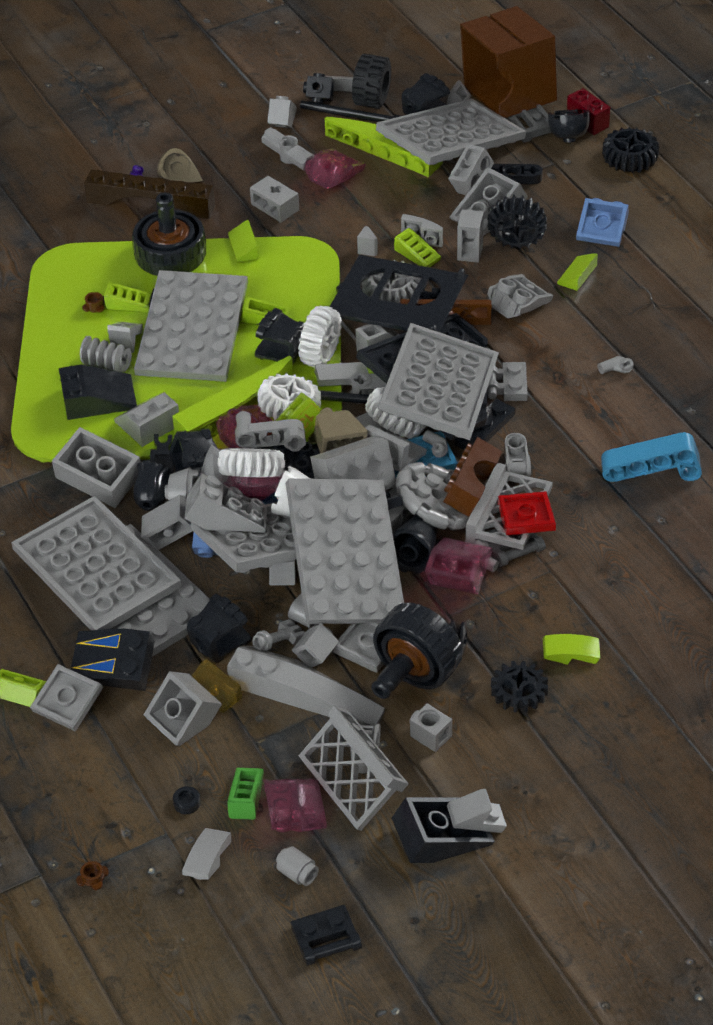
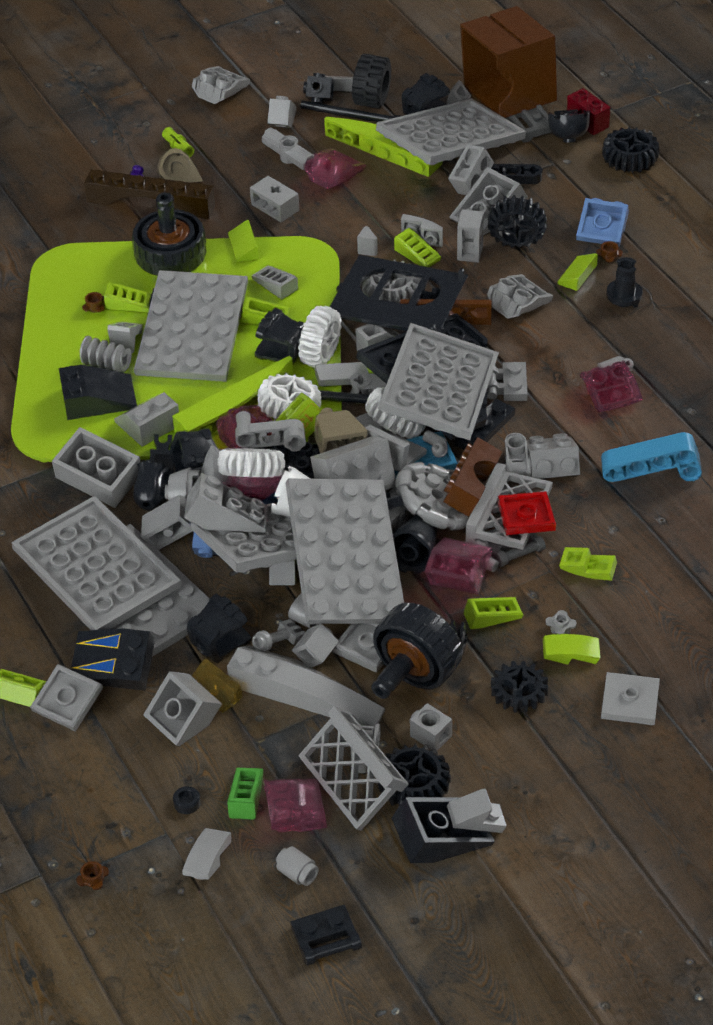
none -> lime pin [162,127,194,158]
none -> light grey slope [192,66,250,104]
none -> light grey slope [252,265,298,300]
none -> black gear [378,743,451,806]
none -> lime slope [464,597,523,629]
none -> light grey bracket [526,433,580,479]
none -> light grey plate [545,610,577,634]
none -> lime slope [559,547,617,581]
none -> clear pink slope [580,361,643,412]
none -> reddish brown plate [596,241,623,262]
none -> light grey plate [601,672,660,725]
none -> black piece [606,257,643,308]

